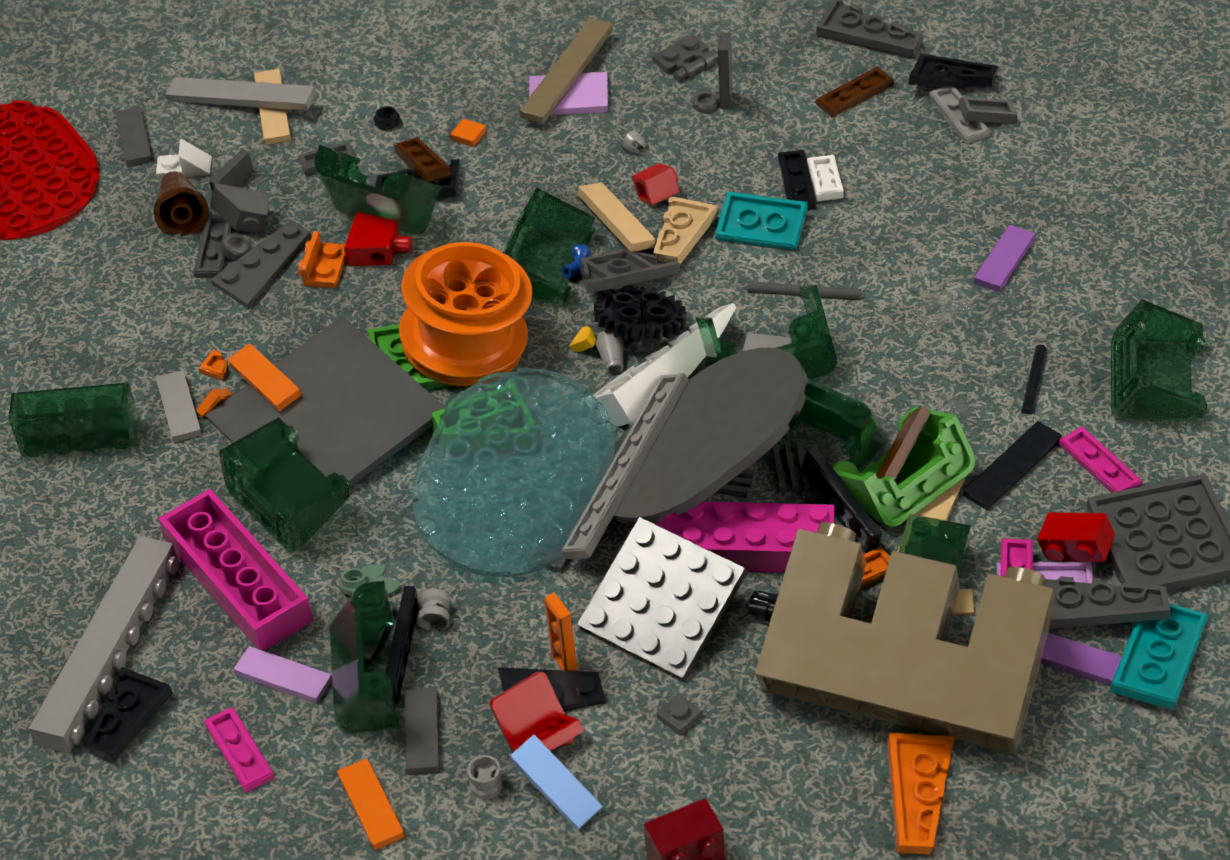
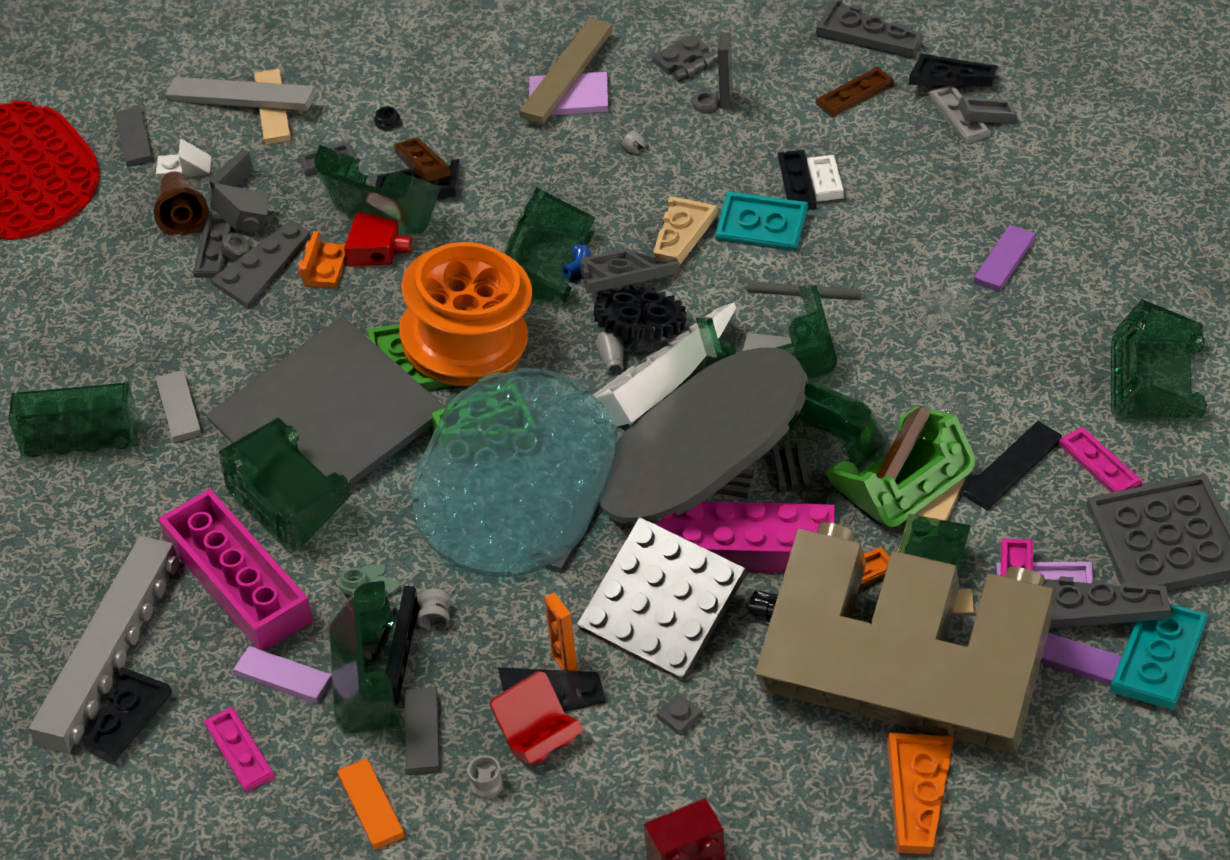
orange tile [196,388,234,417] -> none
orange tile [198,349,228,381] -> none
orange tile [227,343,302,412] -> none
orange tile [450,118,487,147] -> none
light blue tile [509,735,603,830] -> none
light grey tile [561,373,689,559] -> none
yellow tile [569,326,596,352] -> none
tan tile [577,182,656,252] -> none
red brick [632,163,679,205] -> none
black tile [801,446,882,554] -> none
black bar [1021,345,1047,414] -> none
red brick [1037,512,1115,562] -> none

